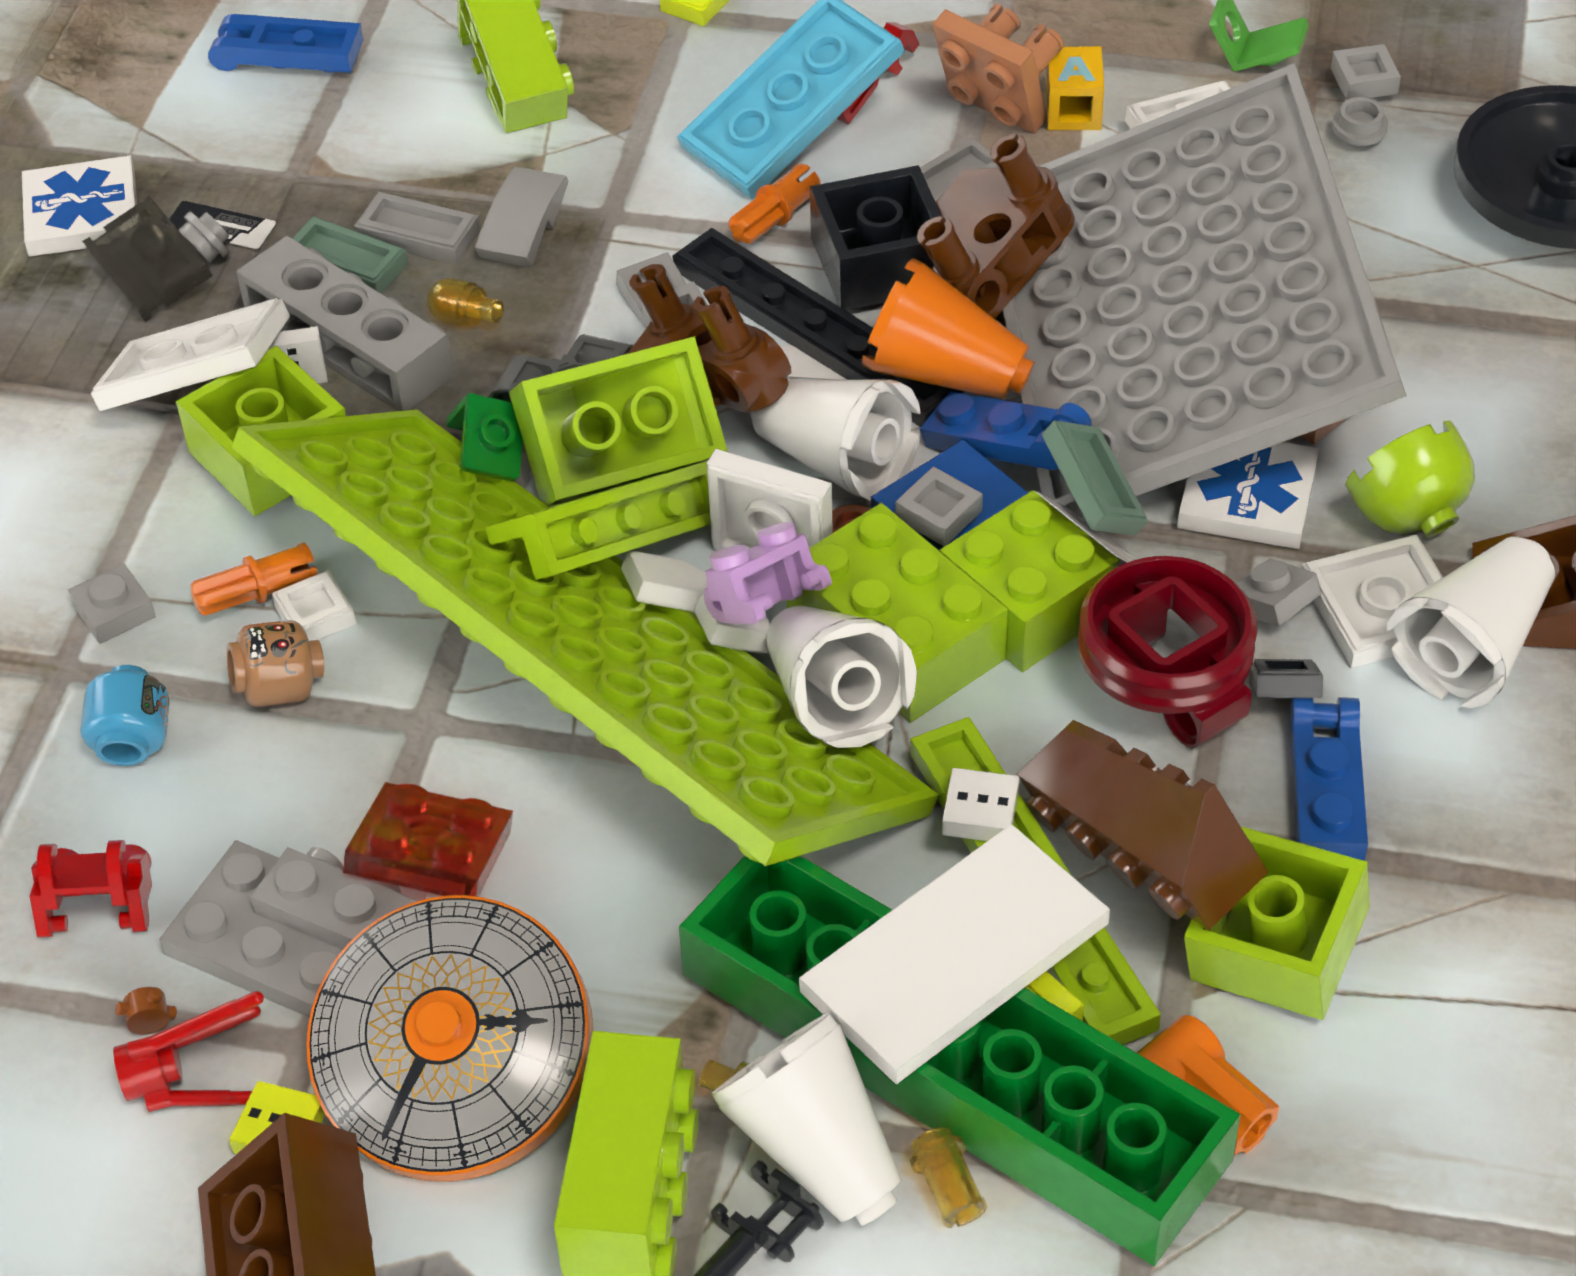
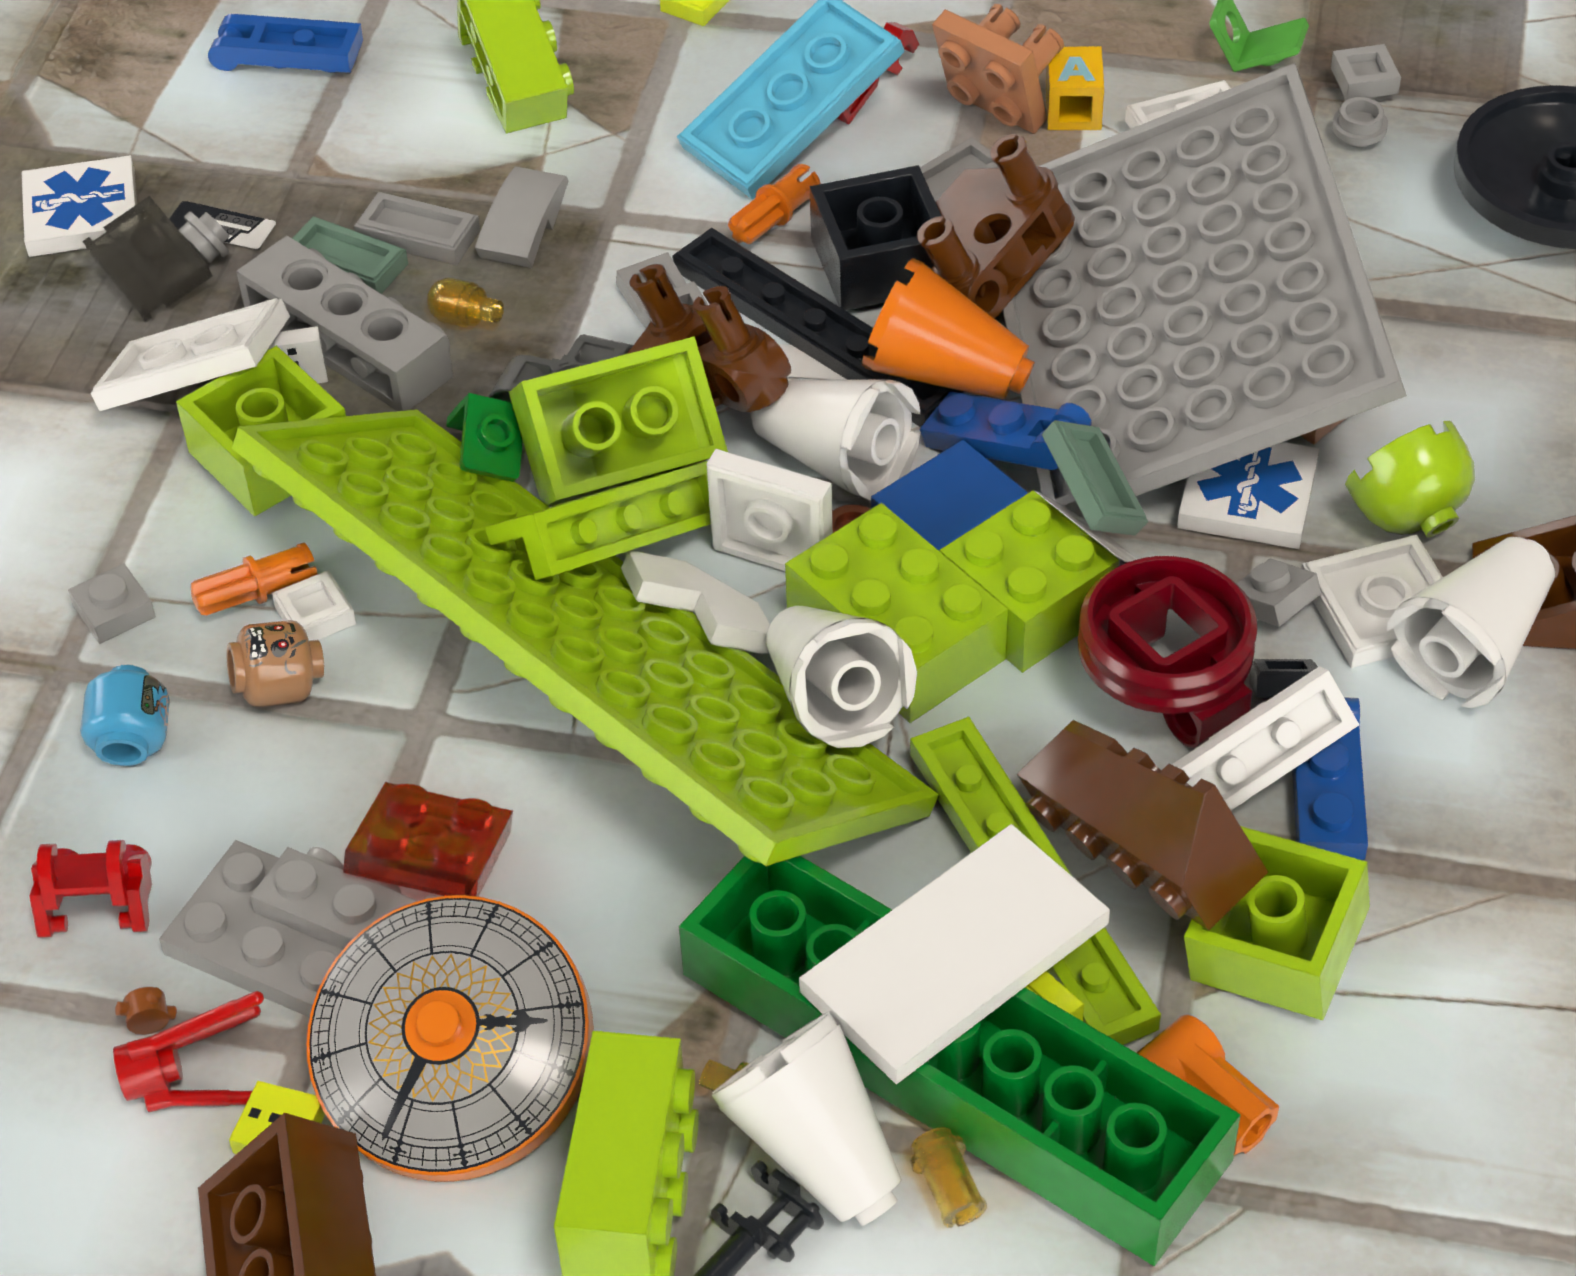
lavender piece [704,522,832,624] -> none
light grey plate [895,466,983,547] -> none
white tile [942,768,1019,841] -> none
none -> white plate [1171,666,1359,810]

